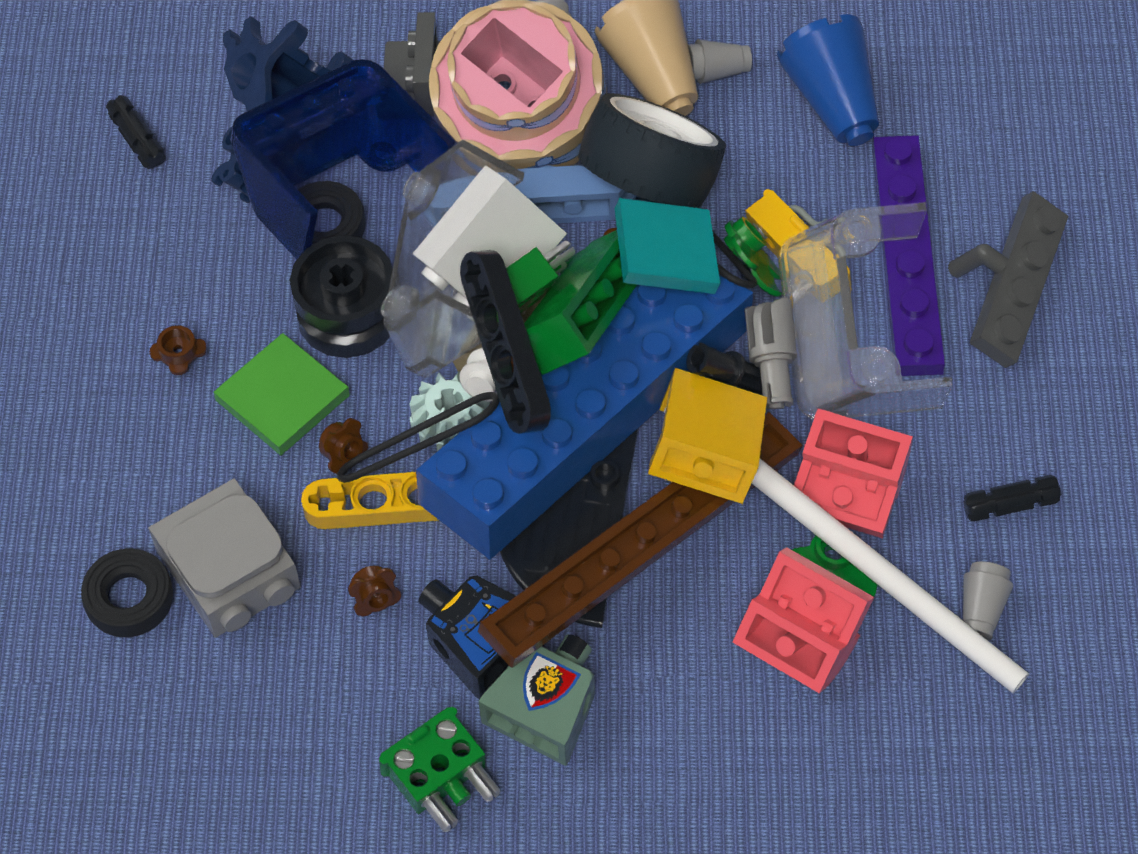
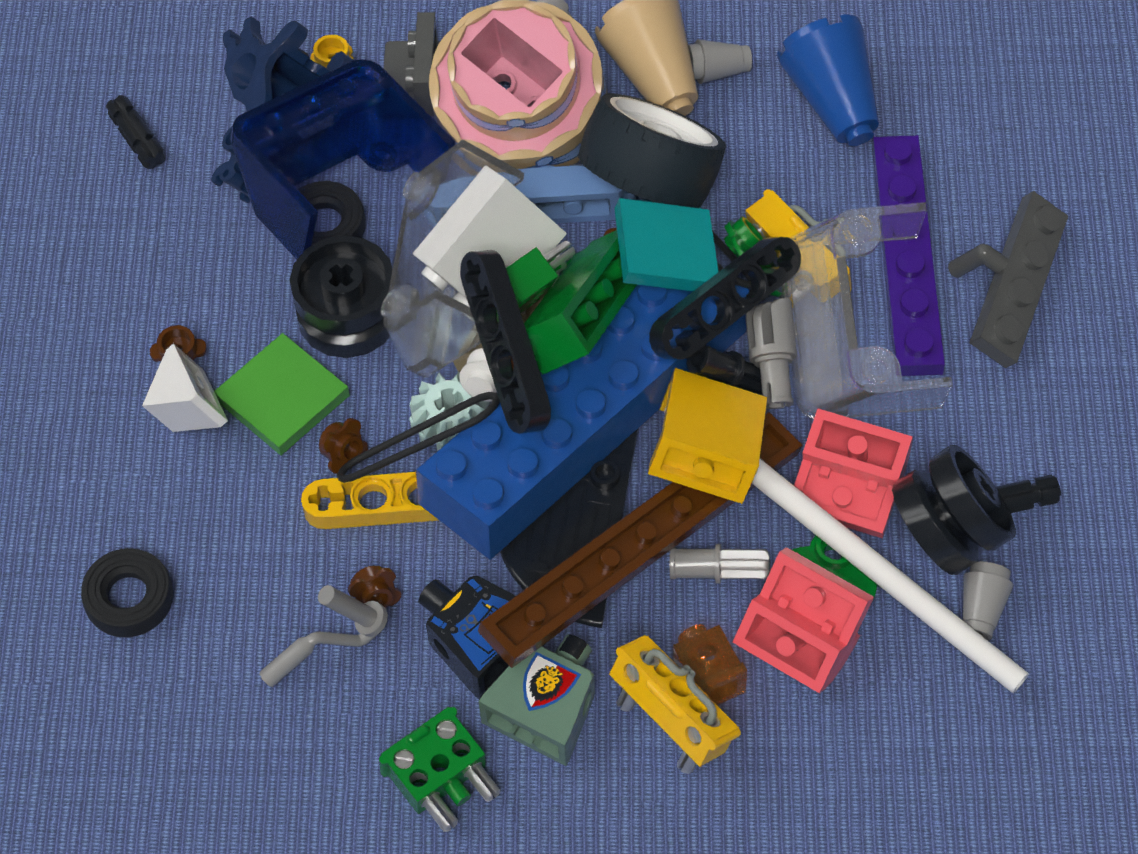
light grey brick [148,478,301,638] -> none
none -> white slope [142,343,228,432]
none -> light grey piece [259,585,388,687]
none -> yellow plate [310,35,354,68]
none -> yellow piece [609,635,741,774]
none -> black beam [649,237,801,359]
none -> light grey axle [669,544,770,584]
none -> clear orange brick [673,624,747,705]
none -> black wheel [892,444,1016,575]

